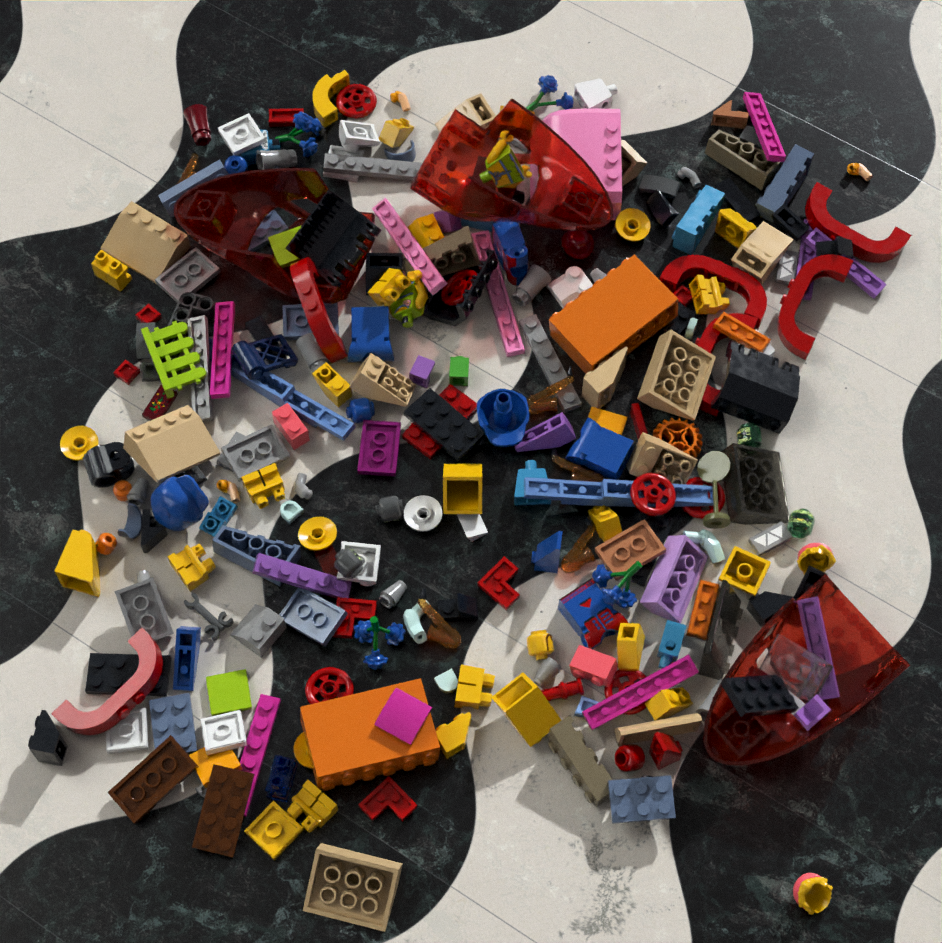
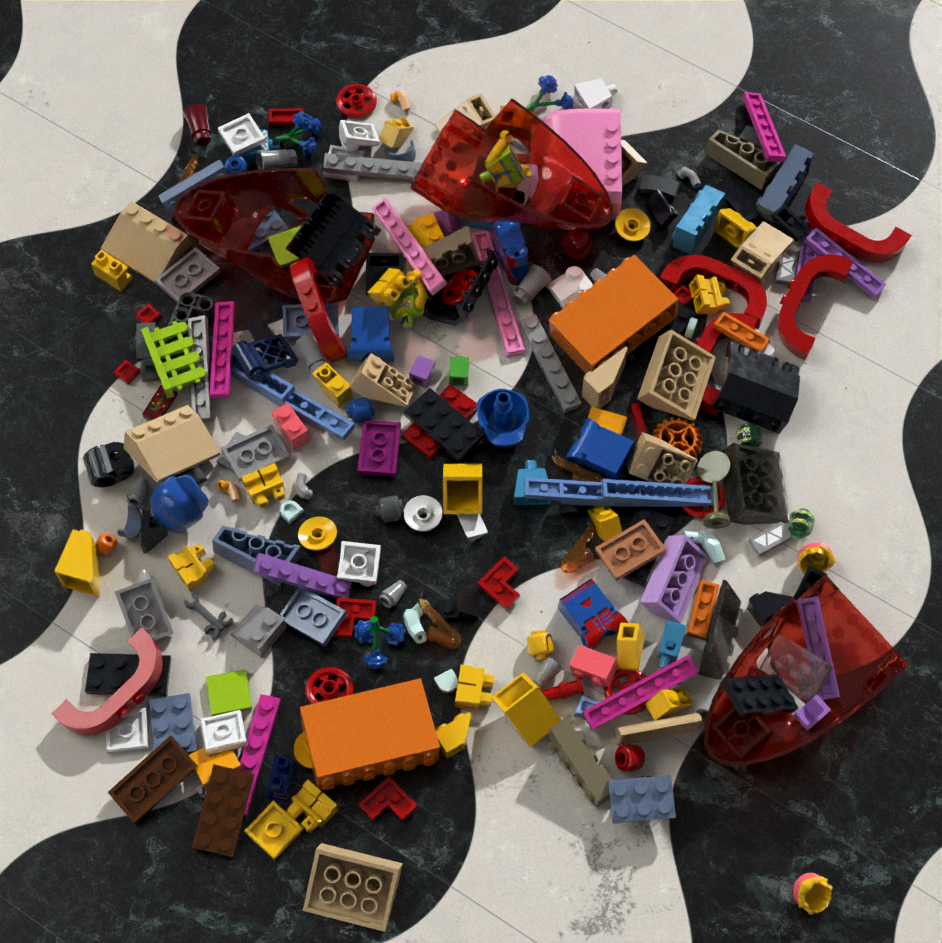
black slope [28,710,68,766] -> none
yellow dish [60,426,99,461] -> none
orange piece [113,480,132,501] -> none
blue slope [173,626,201,691] -> none
dark azure slope [199,496,238,537] -> none
yellow arch [313,70,350,128] -> none
dark grey head [334,549,363,578] -> none
dark pink slope [374,688,433,745] -> none
medium lavender slope [515,412,576,452] -> none
clear orange piece [526,366,574,414] -> none
blue slope [531,531,563,573] -> none
blue plant [592,561,642,608] -> none
red plate [630,473,676,516] -> none
red slope [649,732,683,770] -> none
nougat slope [711,100,748,129] -> none
yellow slope [718,546,771,596] -> none
black slope [815,236,854,259] -> none
arm [847,163,873,181] -> none

